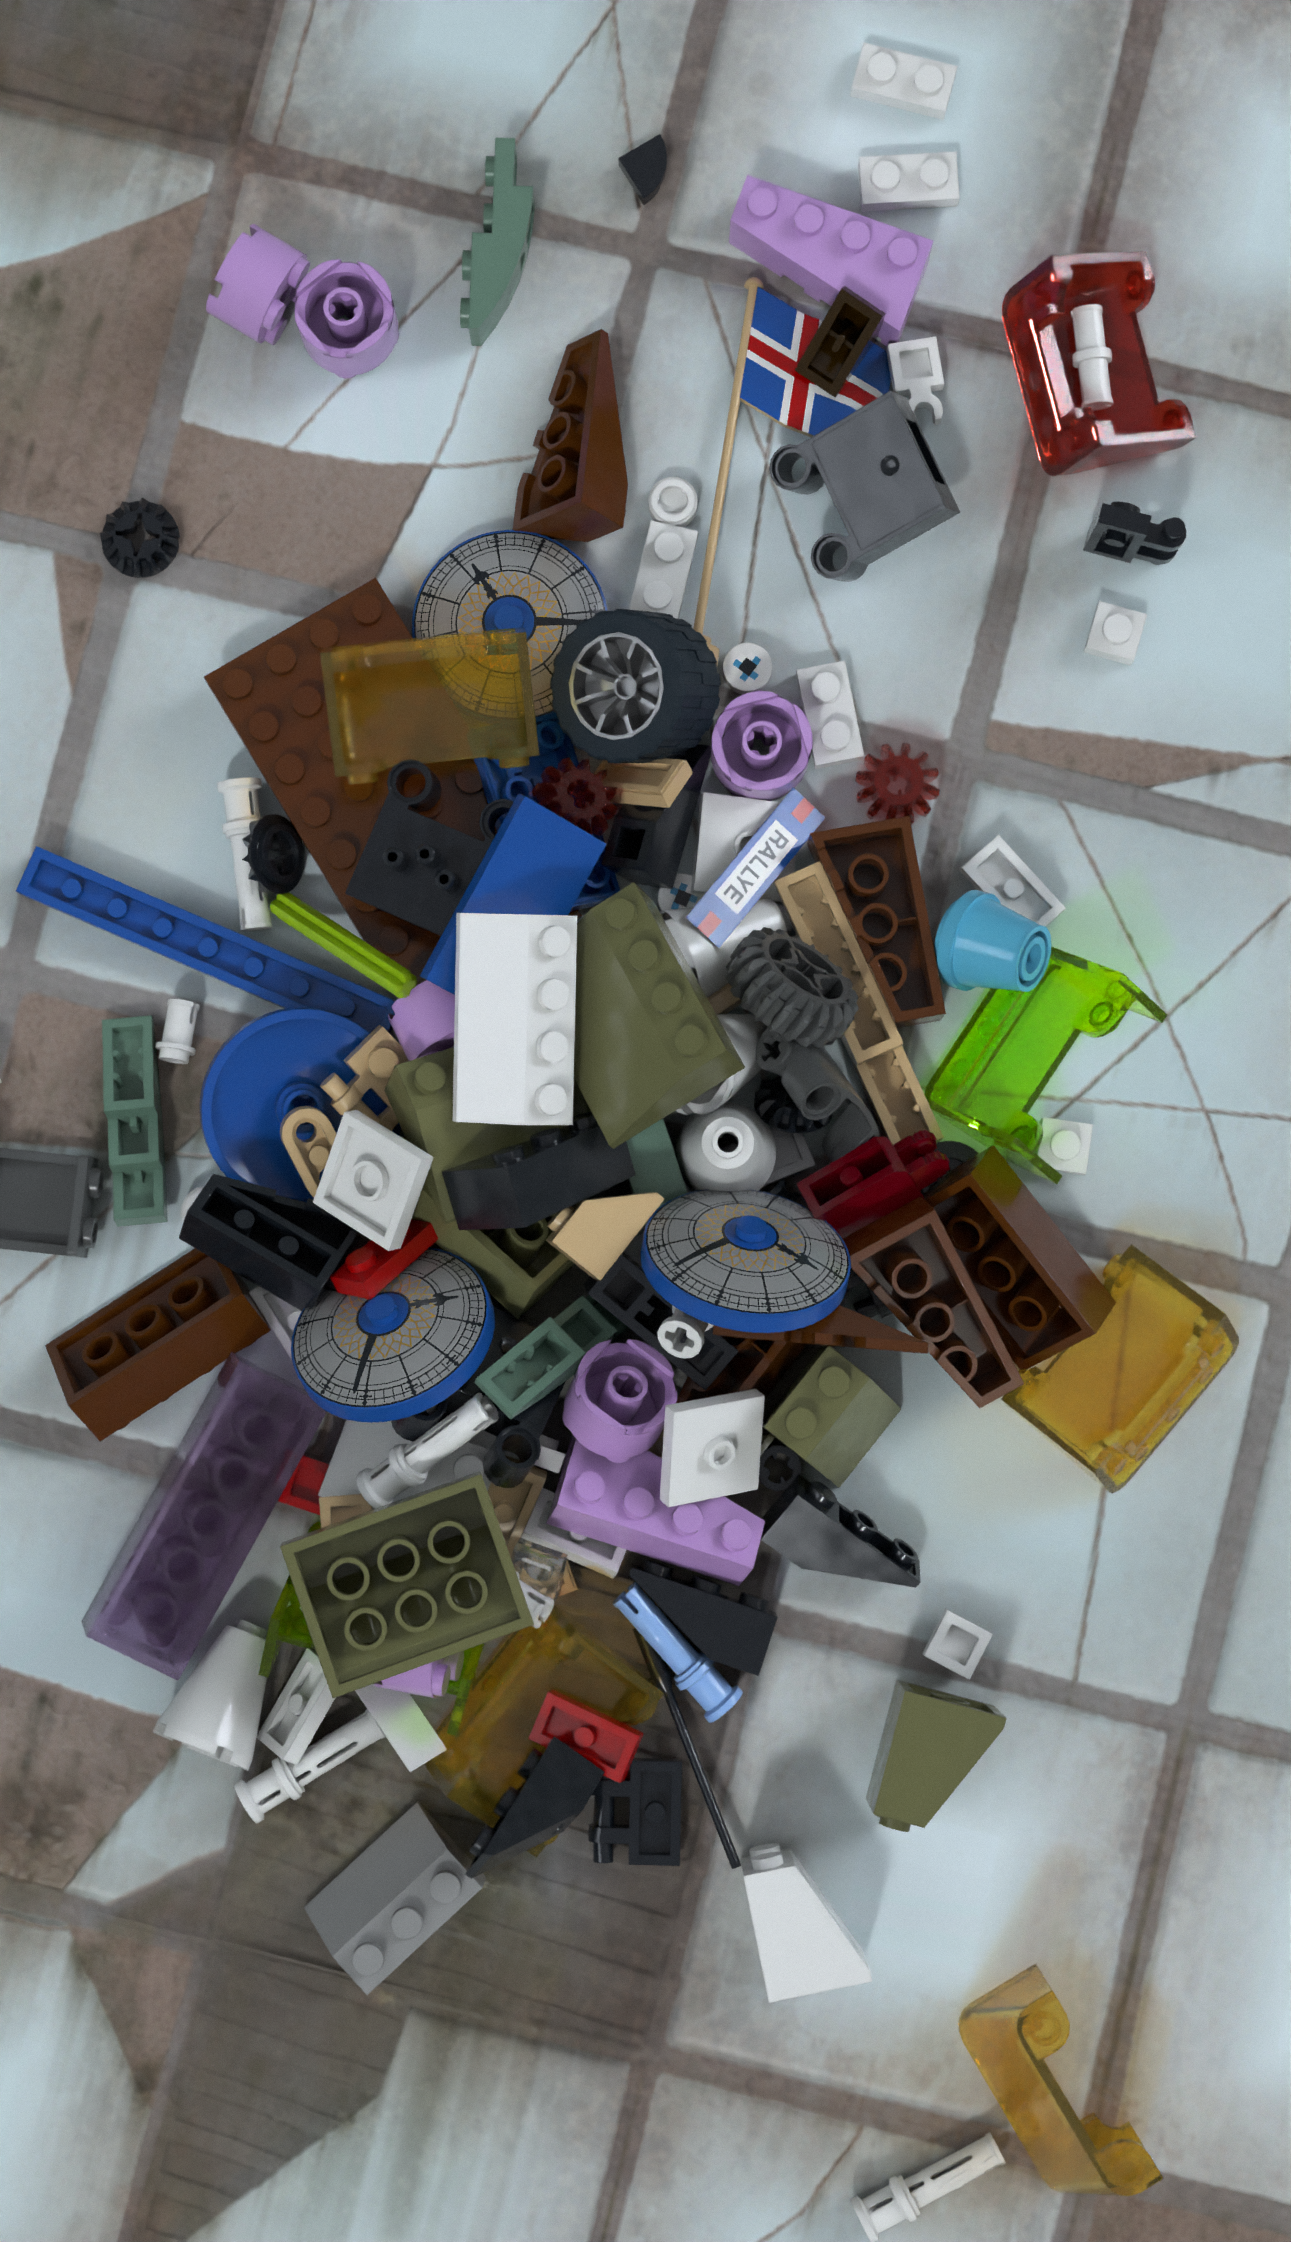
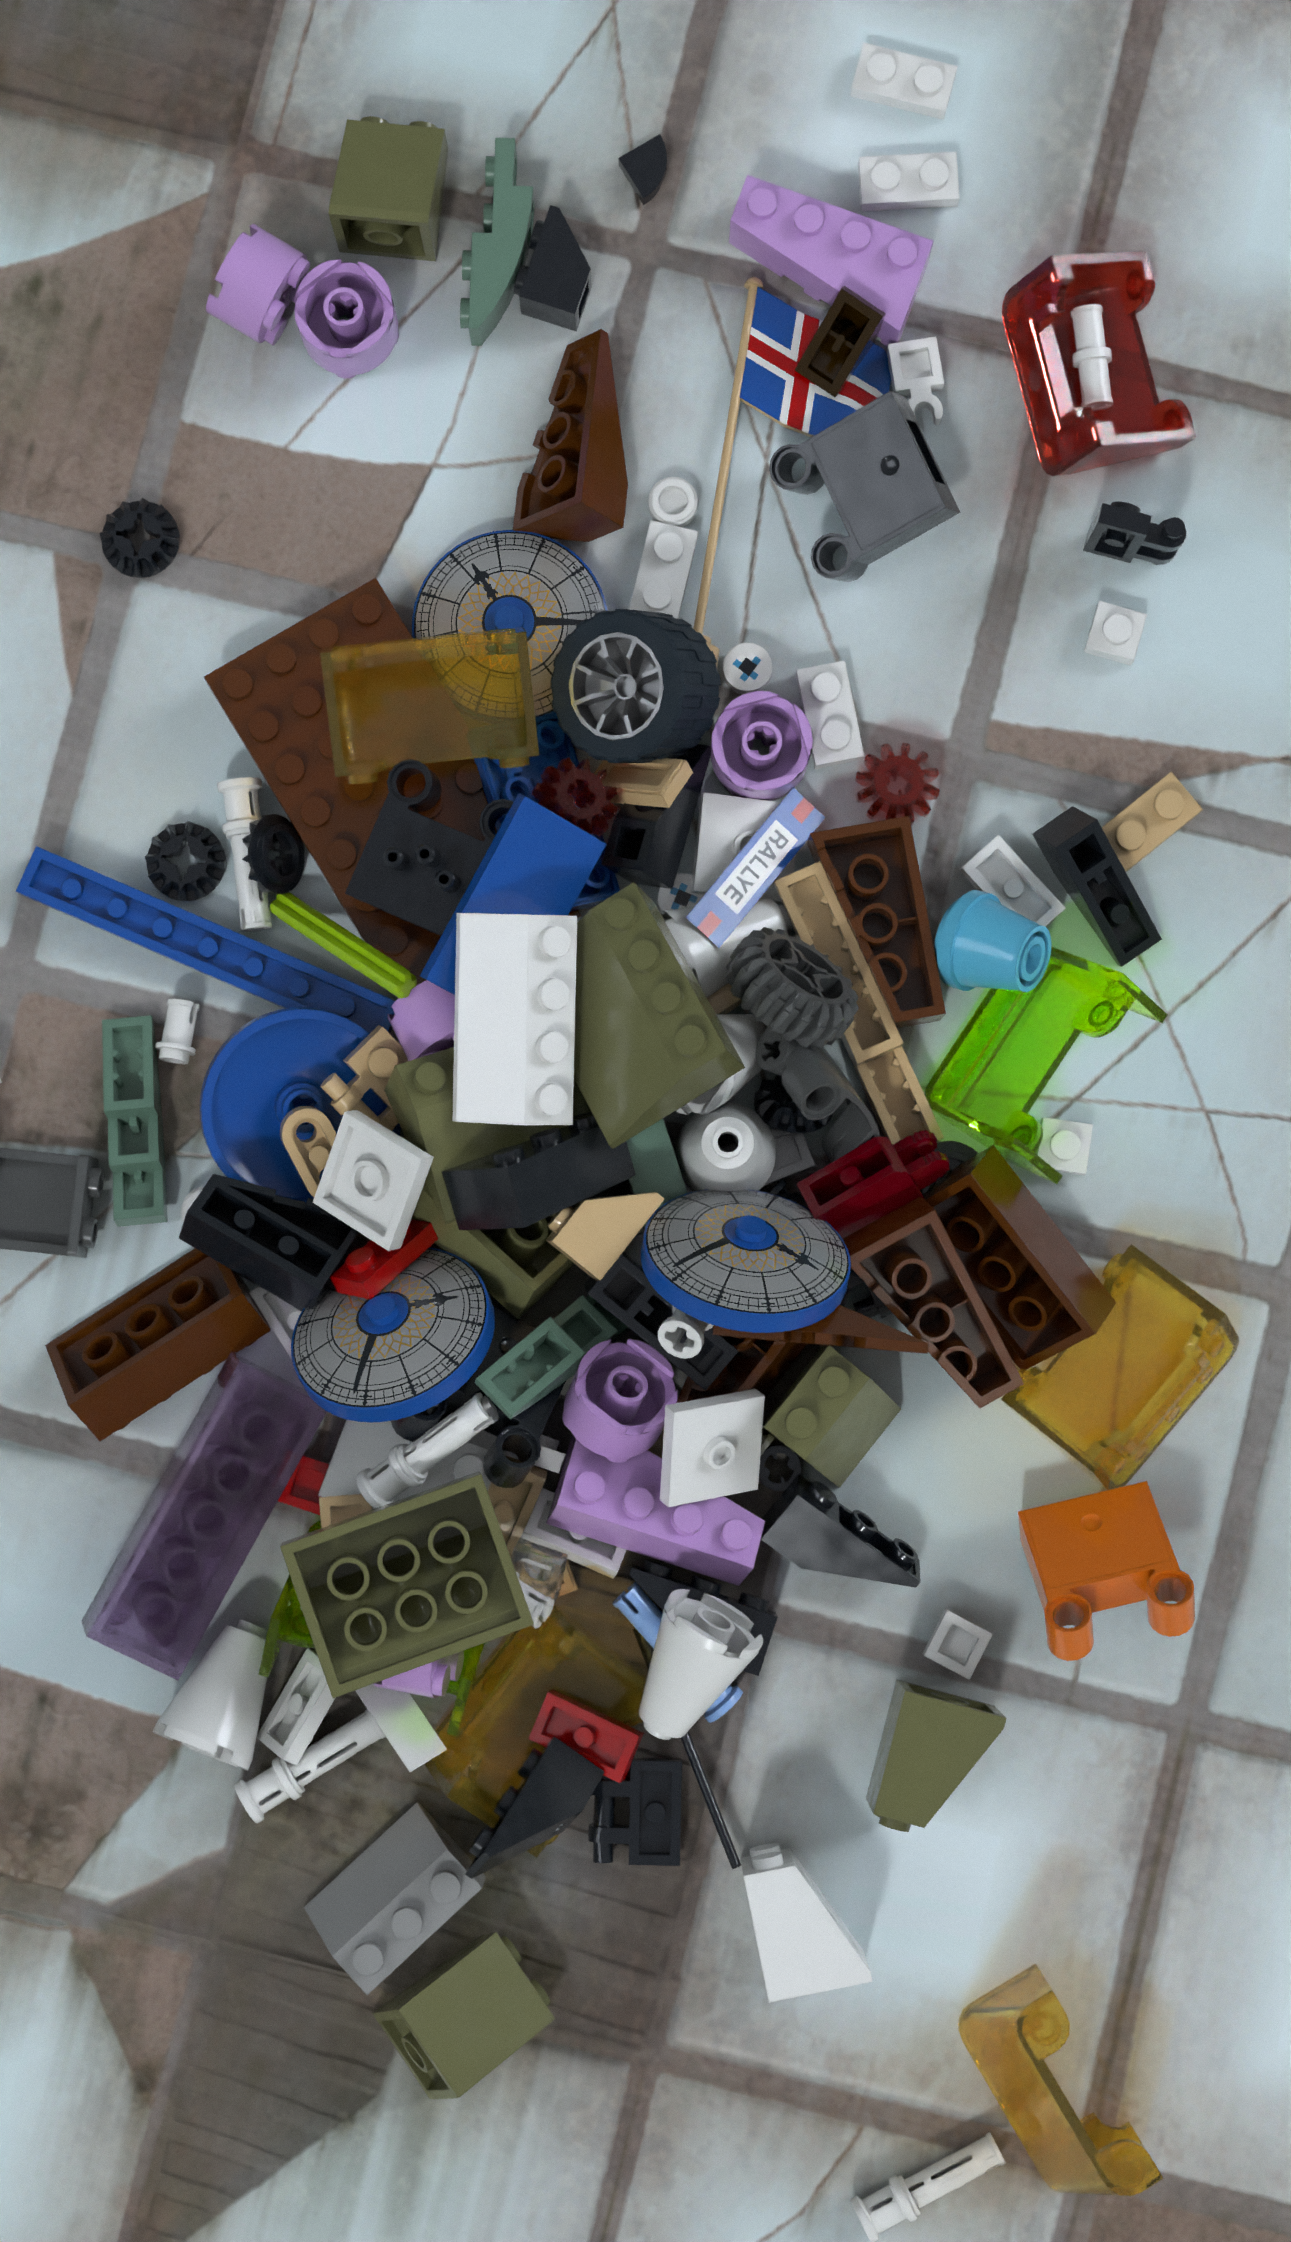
none -> black gear [145,821,226,901]
none -> olive slope [328,116,448,262]
none -> olive slope [372,1932,555,2099]
none -> black slope [514,205,592,332]
none -> white cone [639,1589,763,1740]
none -> orange piece [1018,1481,1195,1661]
none -> black slope [1032,806,1162,967]
none -> tan plate [1102,772,1203,872]

